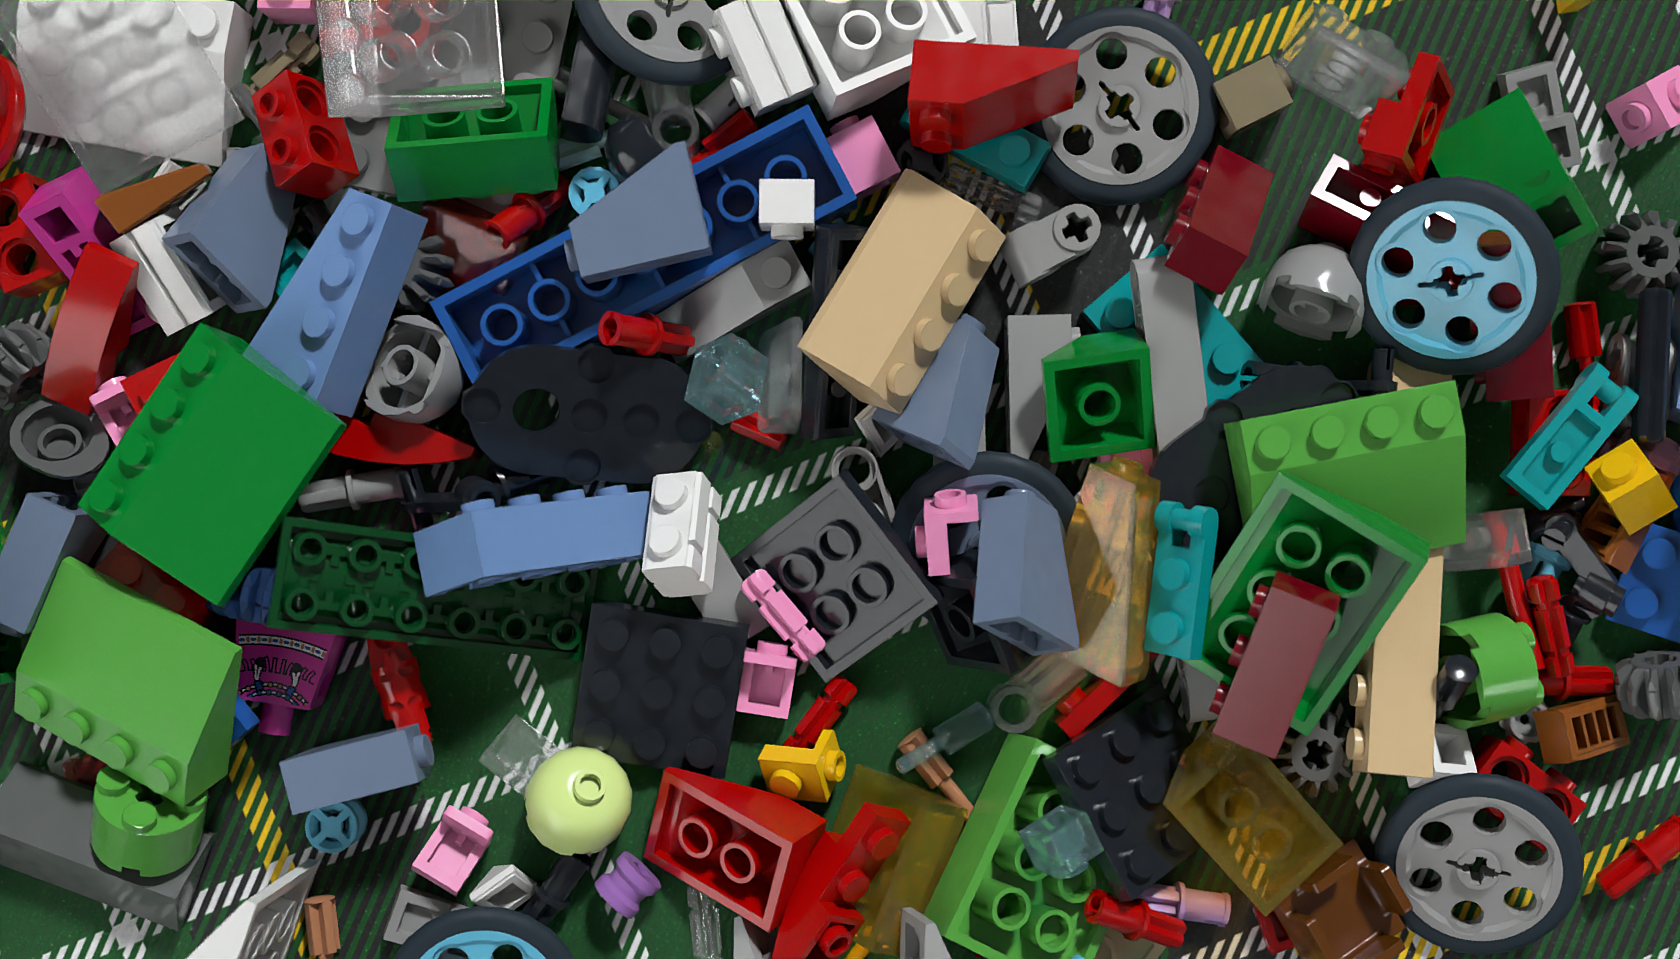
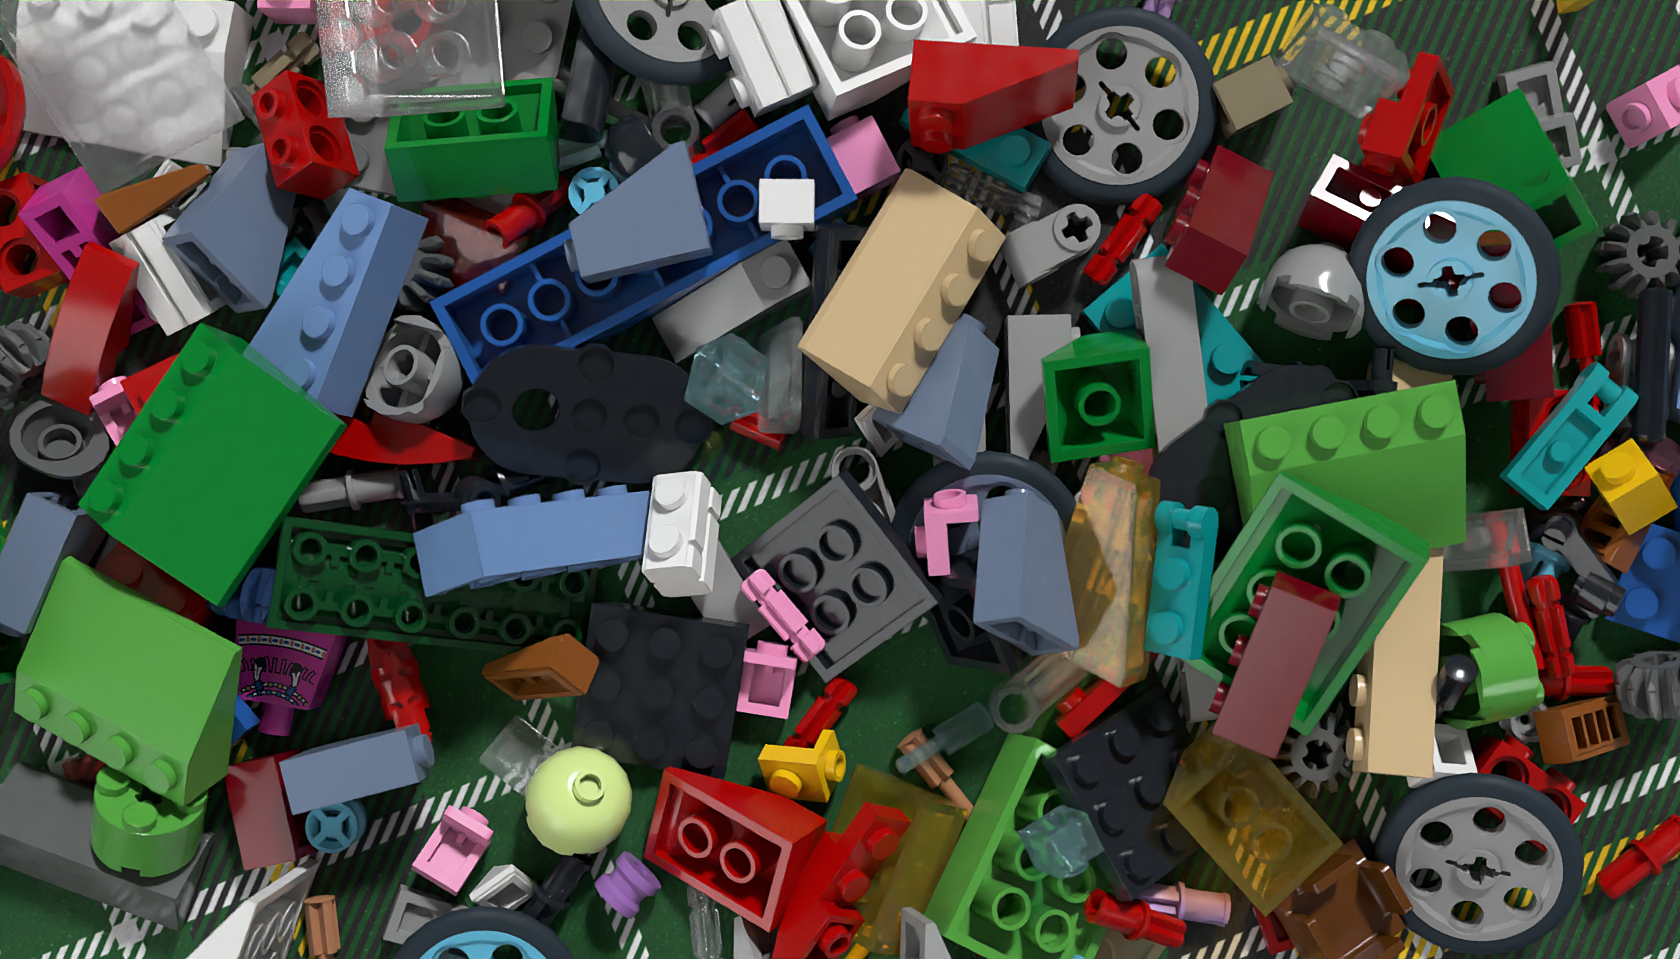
red axle [598,311,695,356] -> none
none -> dark red hinge [224,748,318,871]
none -> dark orange slope [481,634,599,701]
none -> red axle [1084,193,1163,286]

